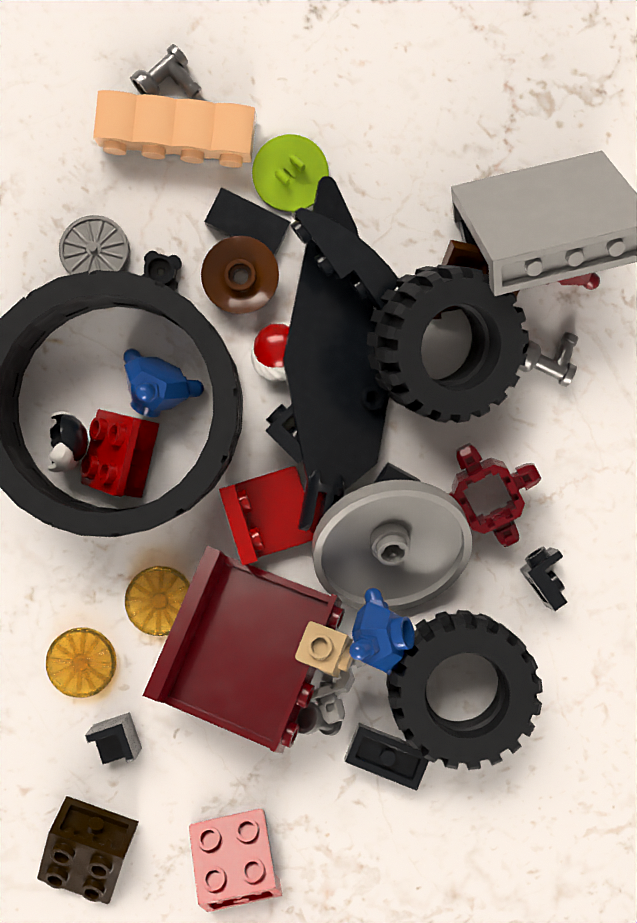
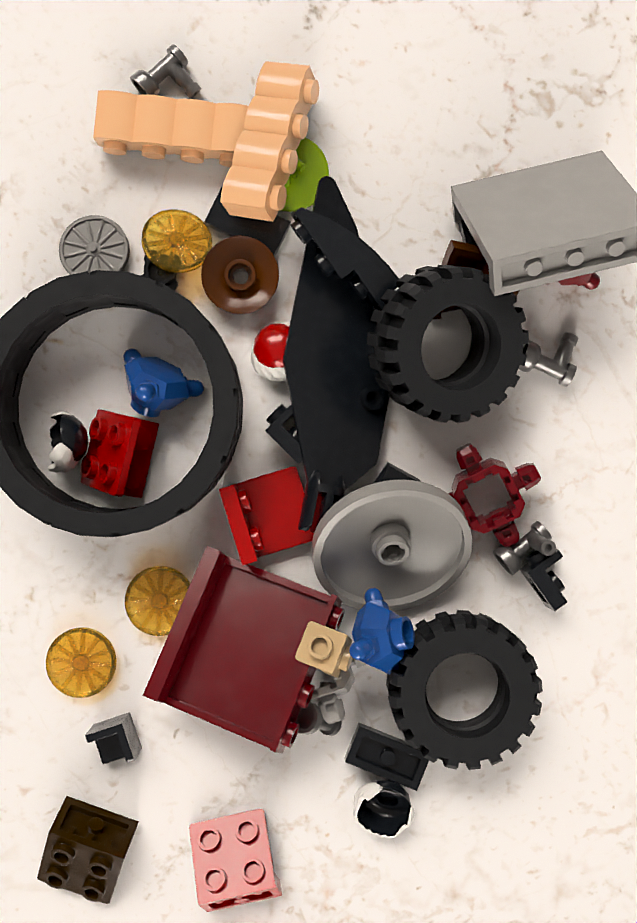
none -> clear yellow wheel [141,209,212,273]
none -> light nougat brick [220,61,319,222]
none -> black hair [353,780,414,839]
none -> flat silver piece [493,521,556,575]

